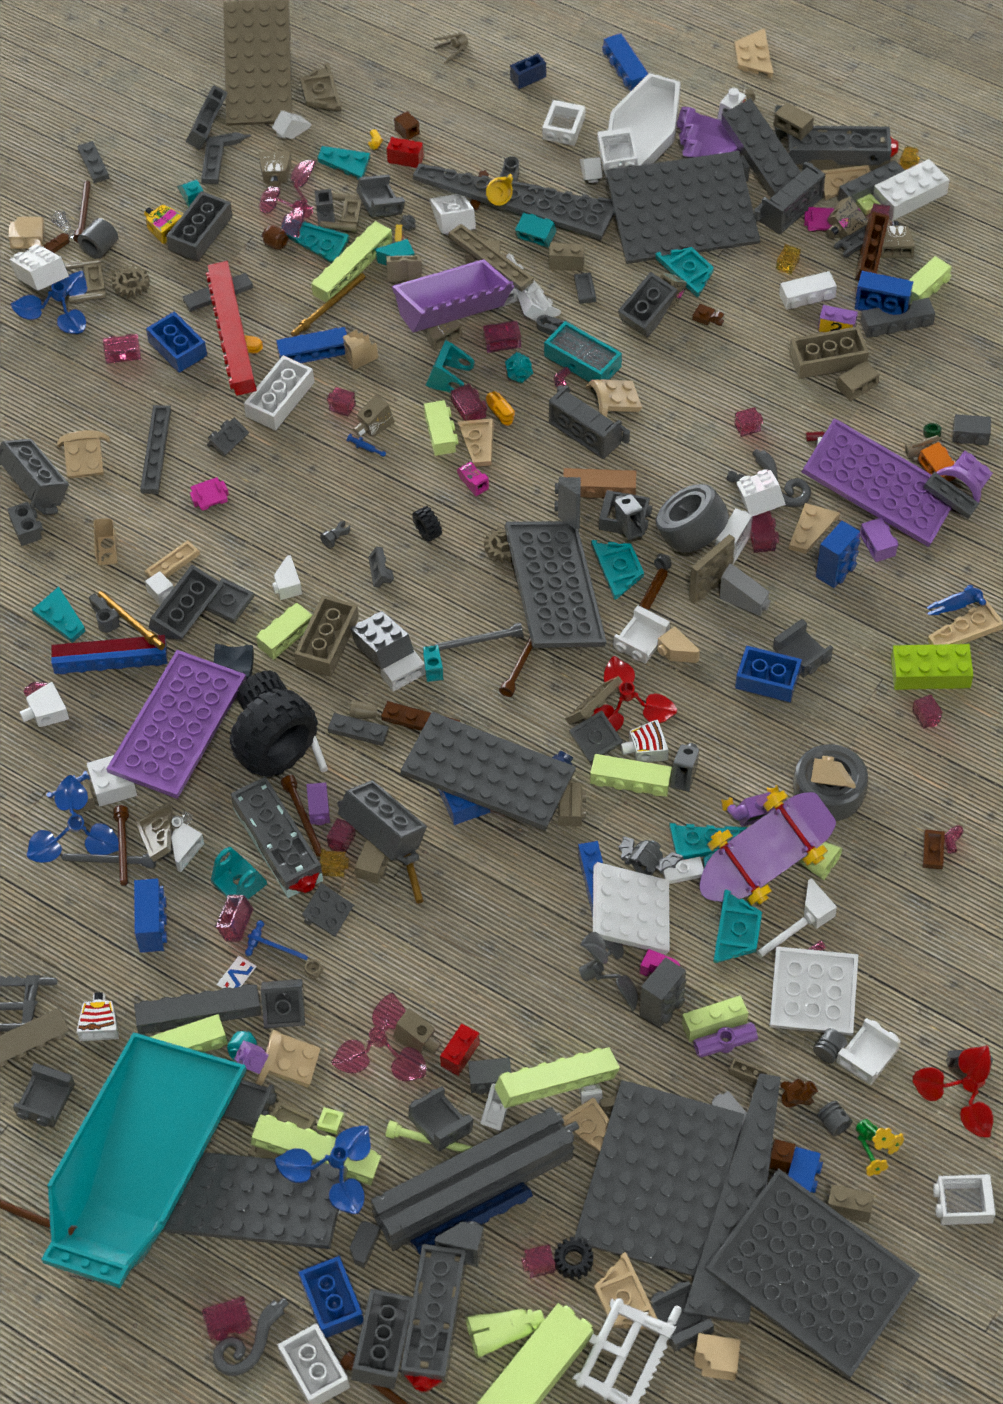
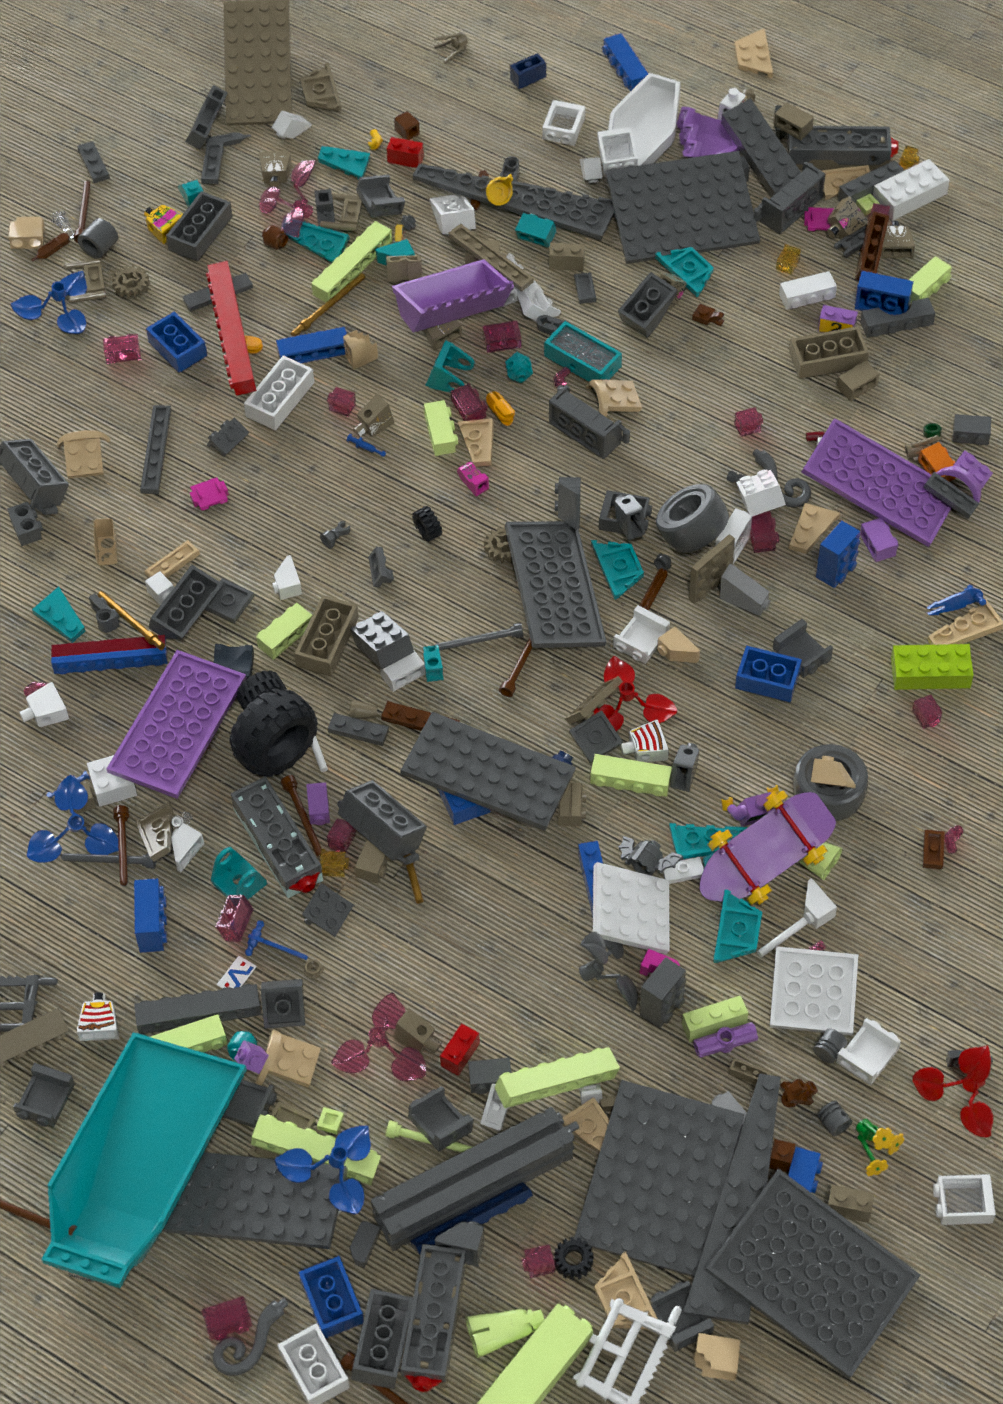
white brick [9,245,69,291] -> none
medium nougat brick [563,468,636,498] -> none

